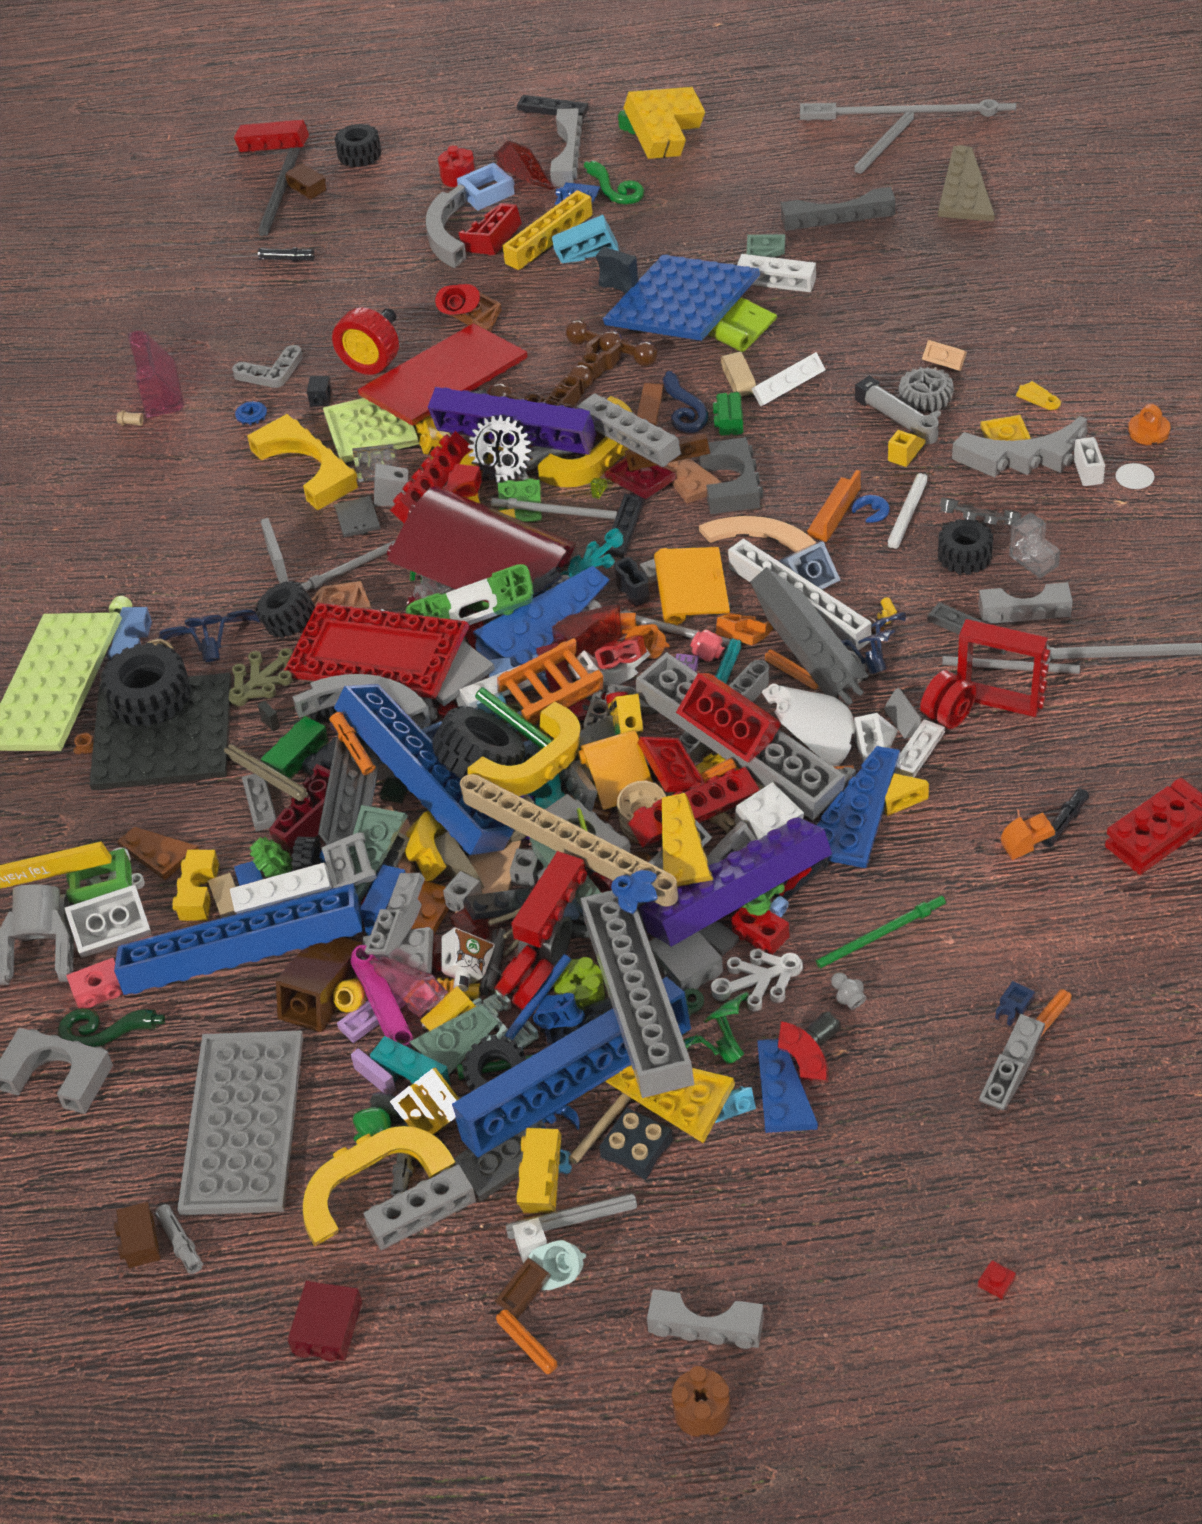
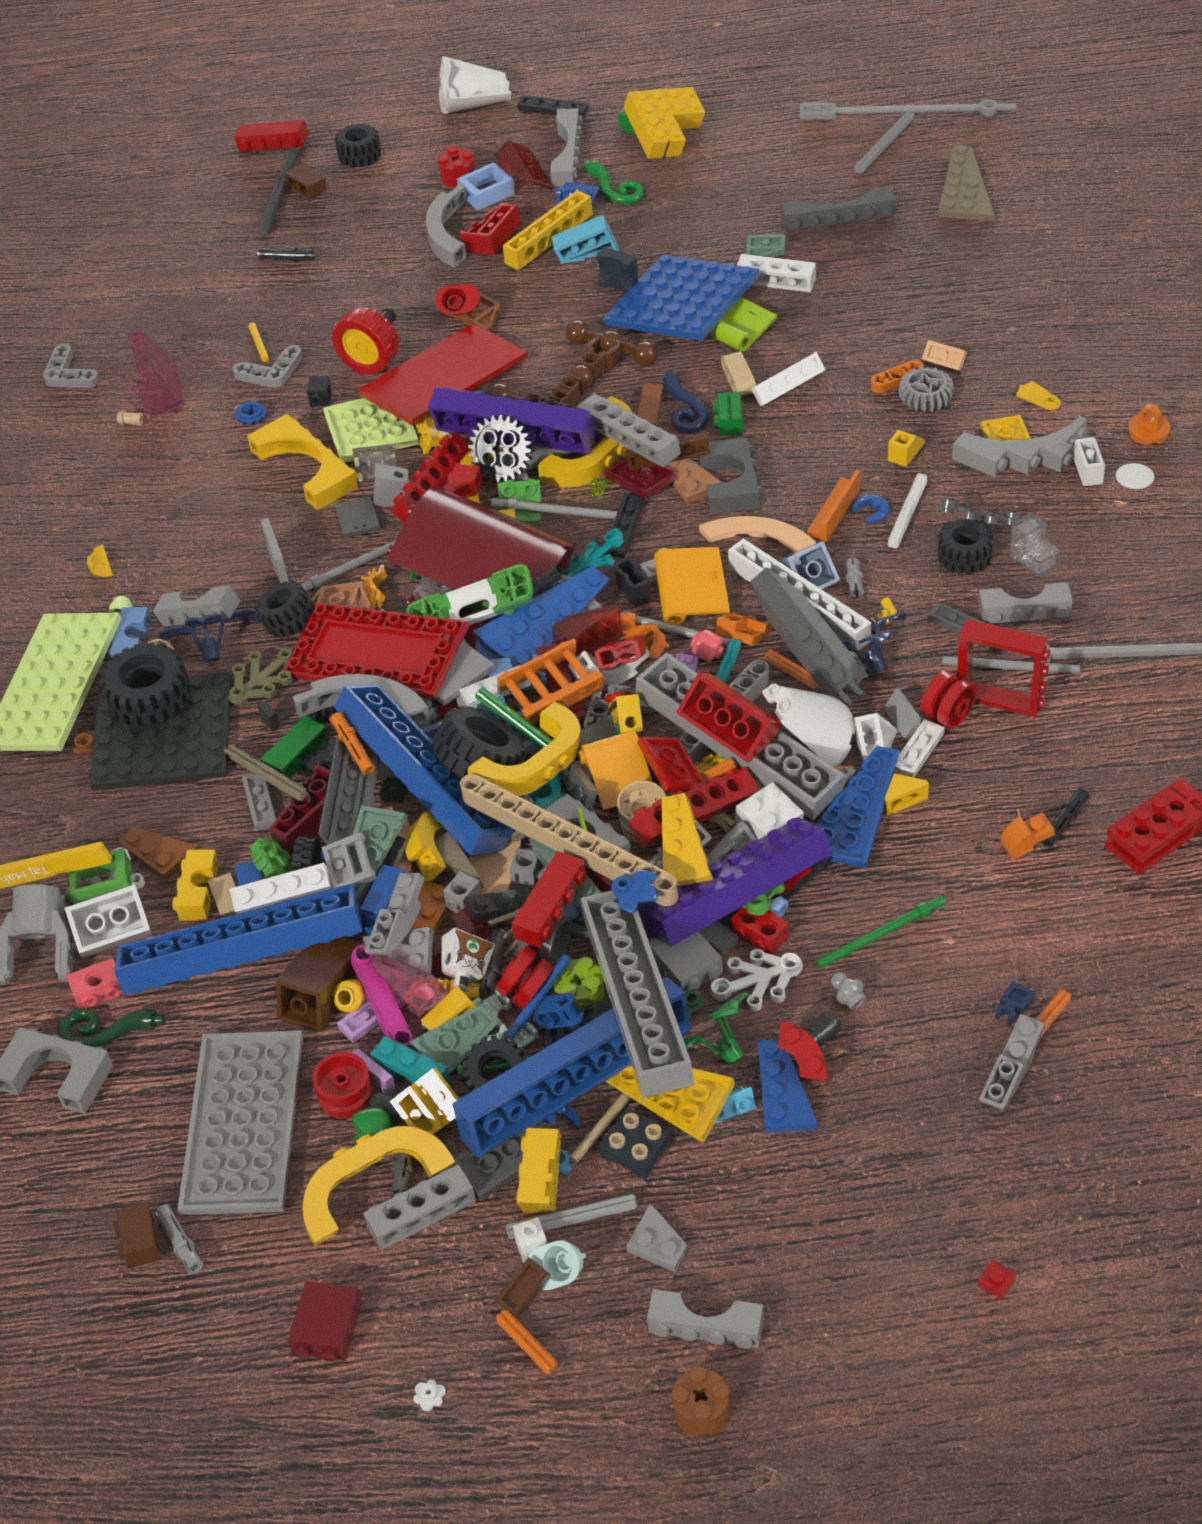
light grey piece [855,375,941,444] -> none
none -> light grey beam [43,344,100,388]
none -> yellow tile [87,544,113,577]
none -> light grey arch [153,585,240,627]
none -> yellow bar [248,323,269,362]
none -> red wheel [313,1052,373,1119]
none -> light orange hair [361,565,388,610]
none -> white plant [414,1380,446,1411]
none -> white cone [439,57,511,114]
none -> light grey wing [626,1205,687,1272]
none -> light grey pin [846,558,864,598]
none -> orange beam [871,360,924,393]

